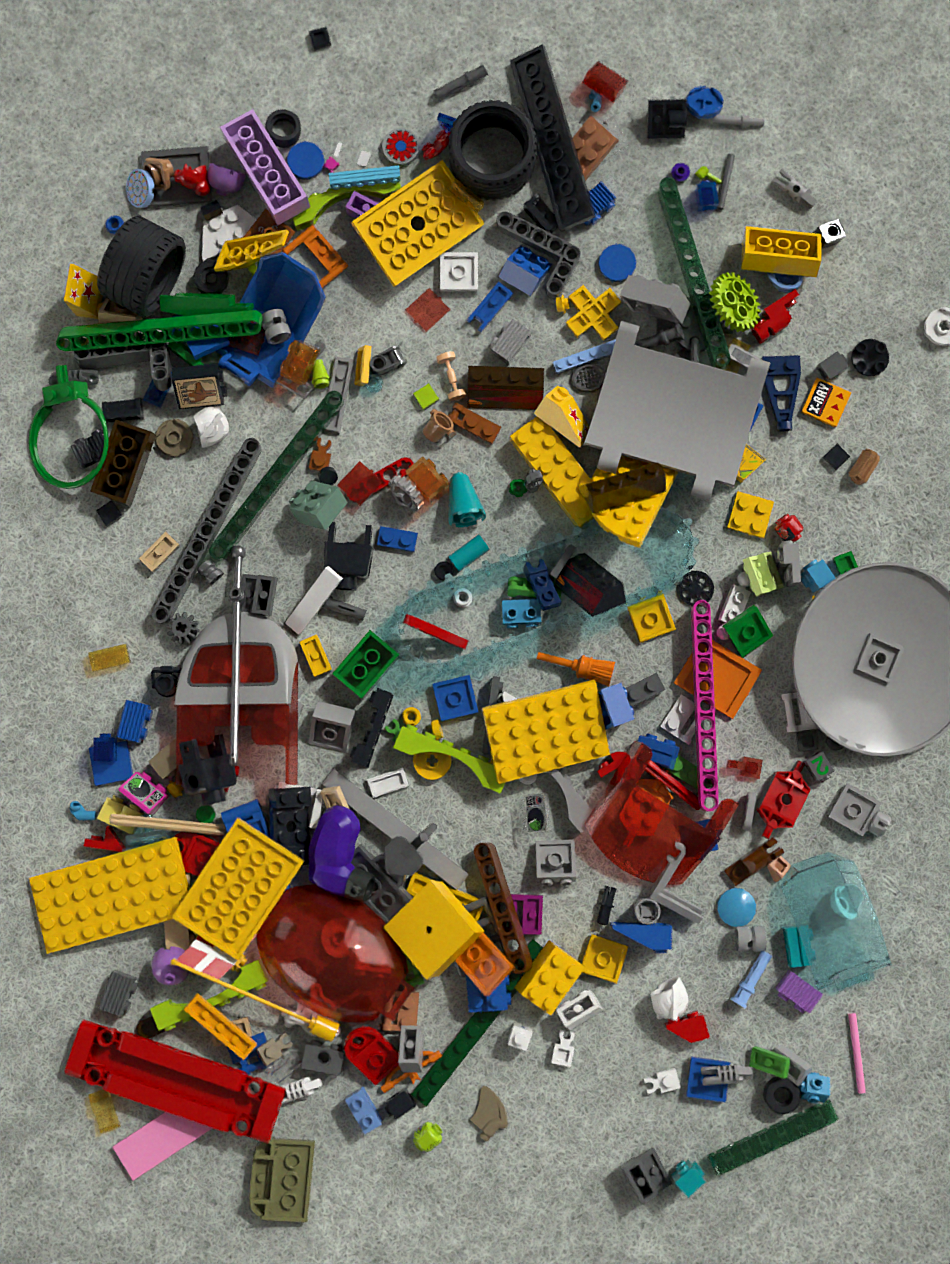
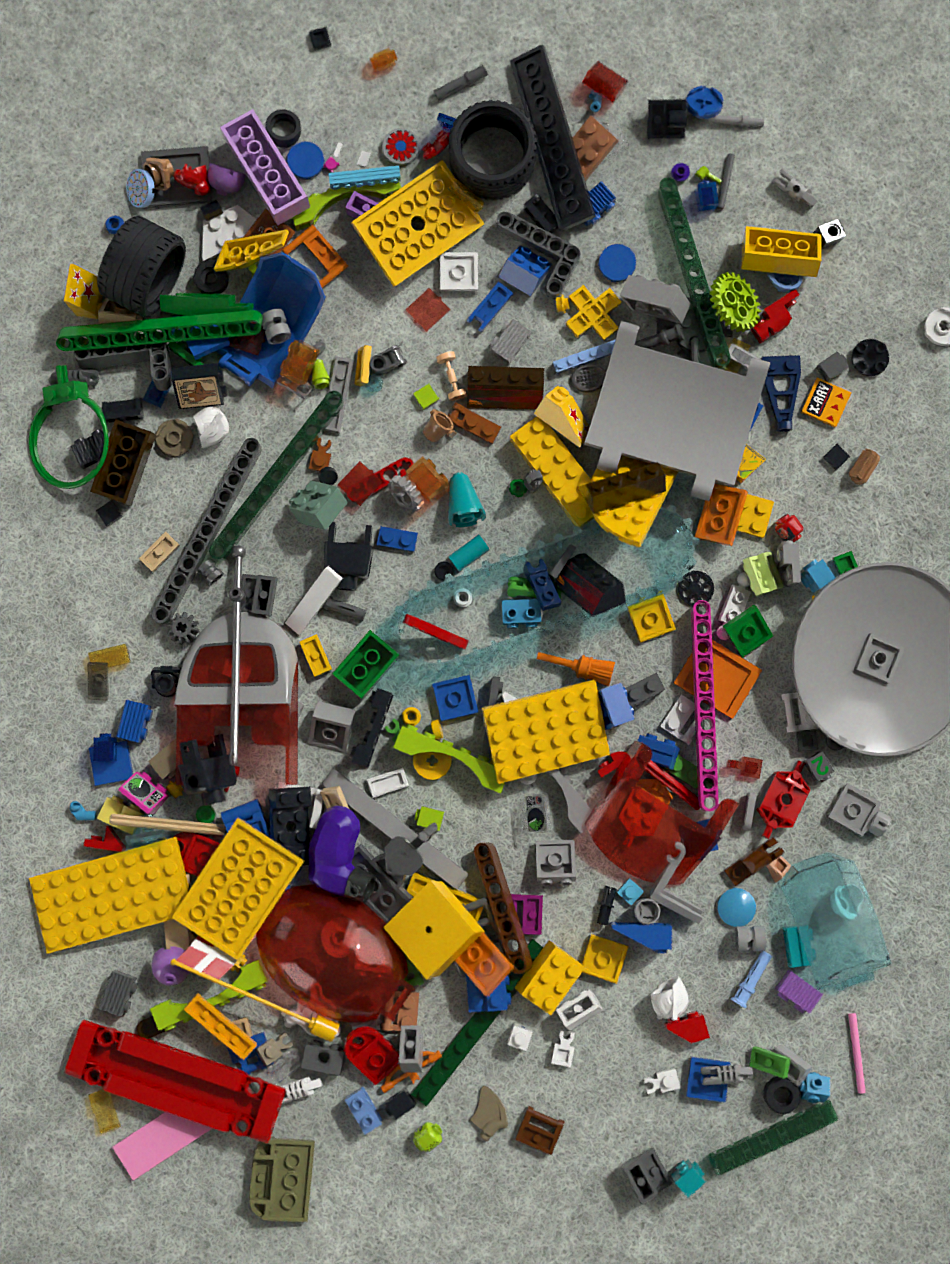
none -> clear smoke plate [87,662,109,701]
none -> clear orange brick [369,47,398,72]
none -> lime brick [414,806,444,831]
none -> reddish brown plate [515,1106,565,1155]
none -> medium azure plate [617,878,644,905]
none -> orange plate [695,484,748,546]

